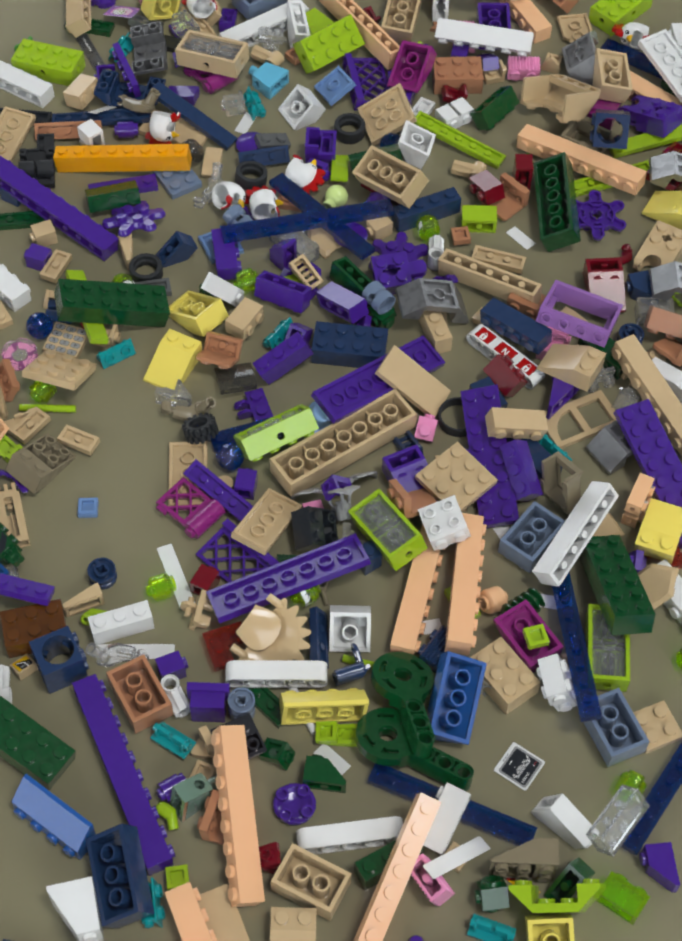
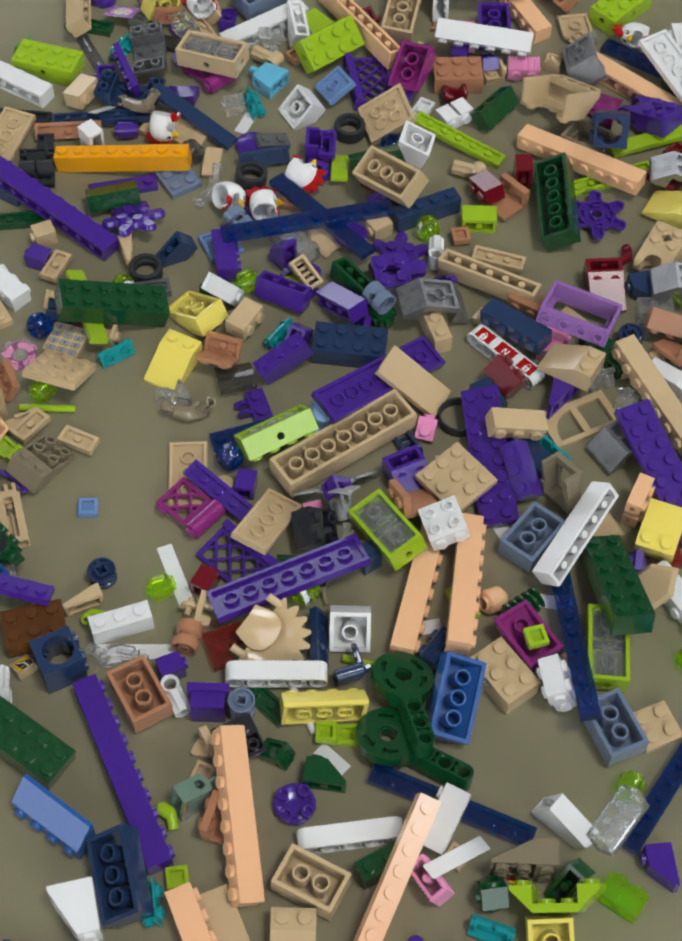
teal hinge [150,721,197,760] -> none
dark purple brick [155,773,186,803] -> none
black tyre [182,413,219,445] -> none
dark red bracket [259,842,281,875] -> none
yellowish green piece [322,185,348,213] -> none
sticker [494,742,545,791] -> none
white sticker [506,226,536,250] -> none
tan slope [593,48,633,103] -> none
none -> nougat plate [152,6,185,24]
none -> nougat wheel [171,618,204,656]

